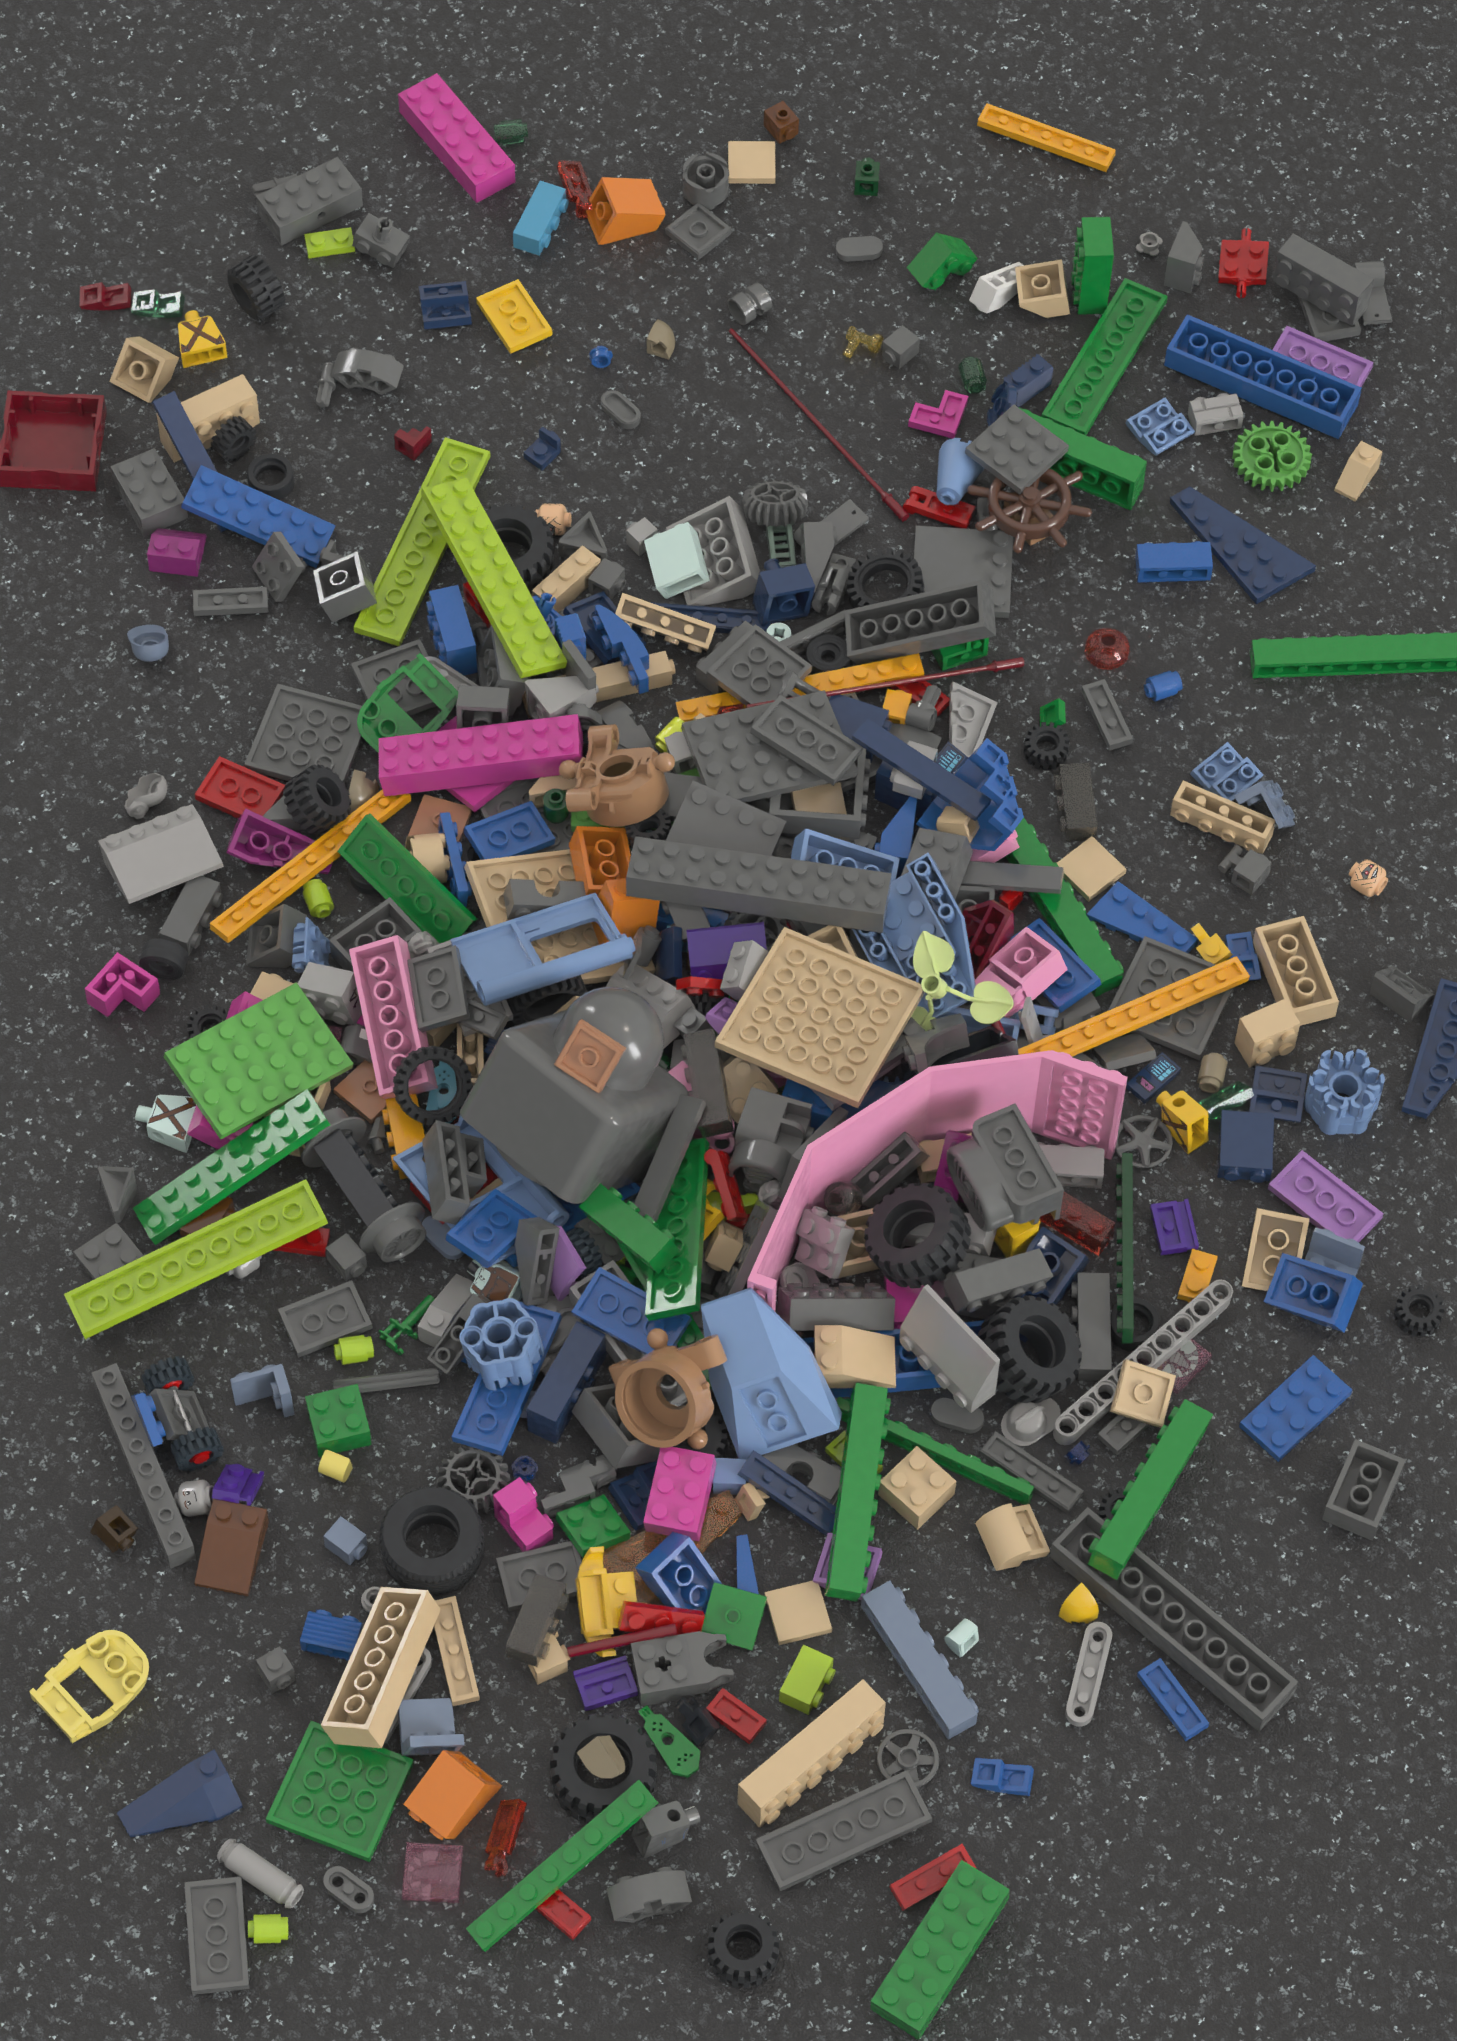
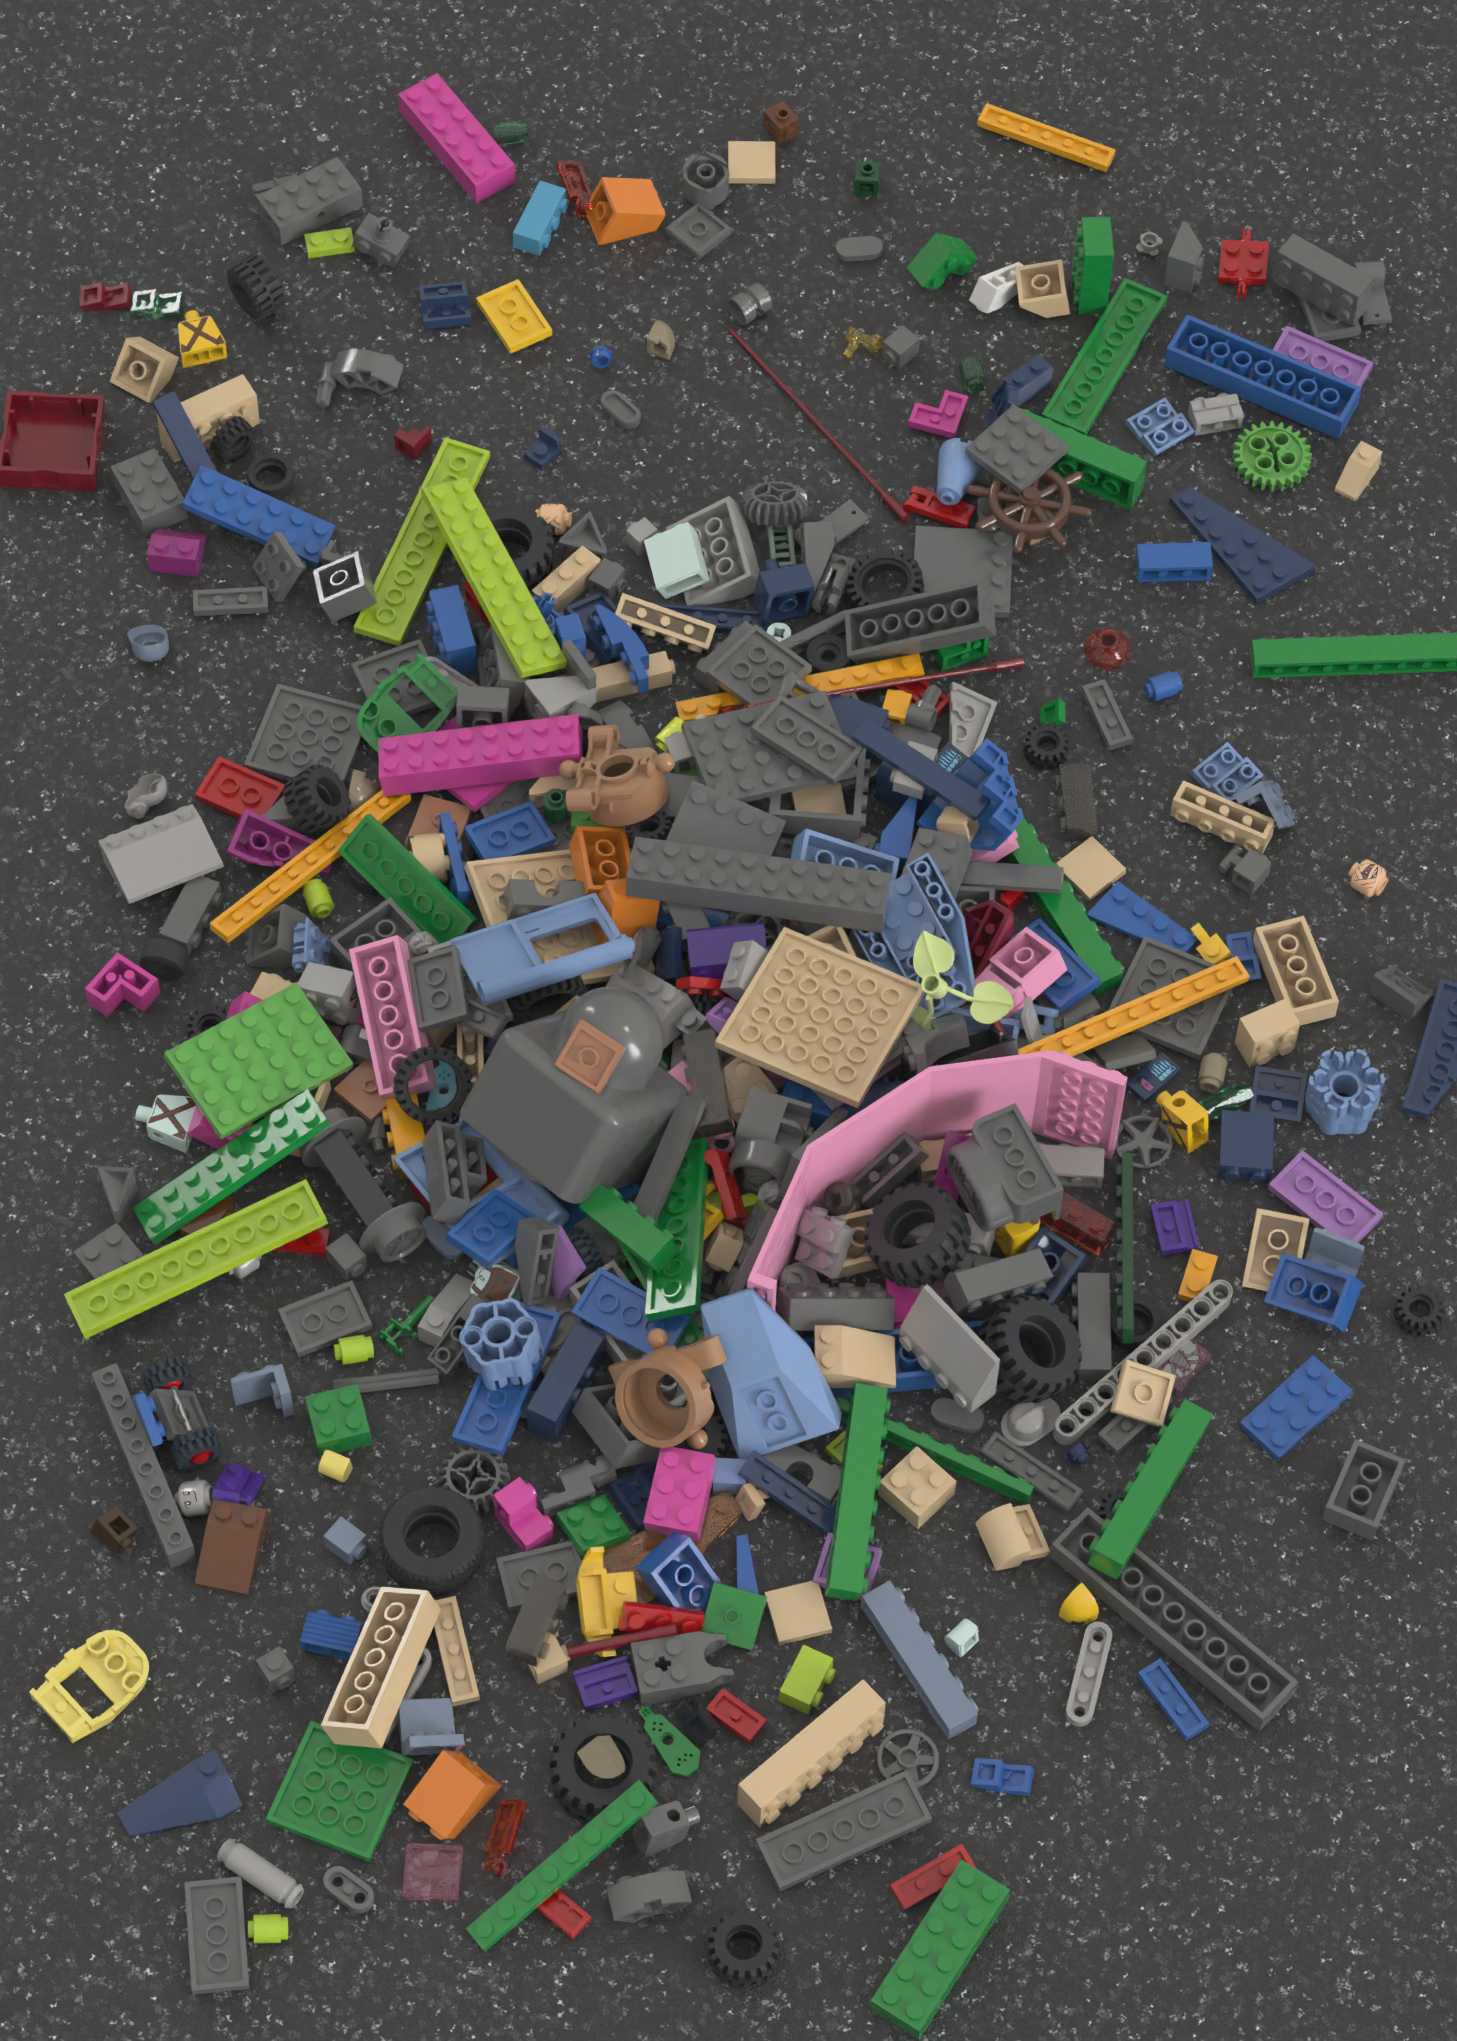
clear blue plate [511,1455,538,1481] -> none

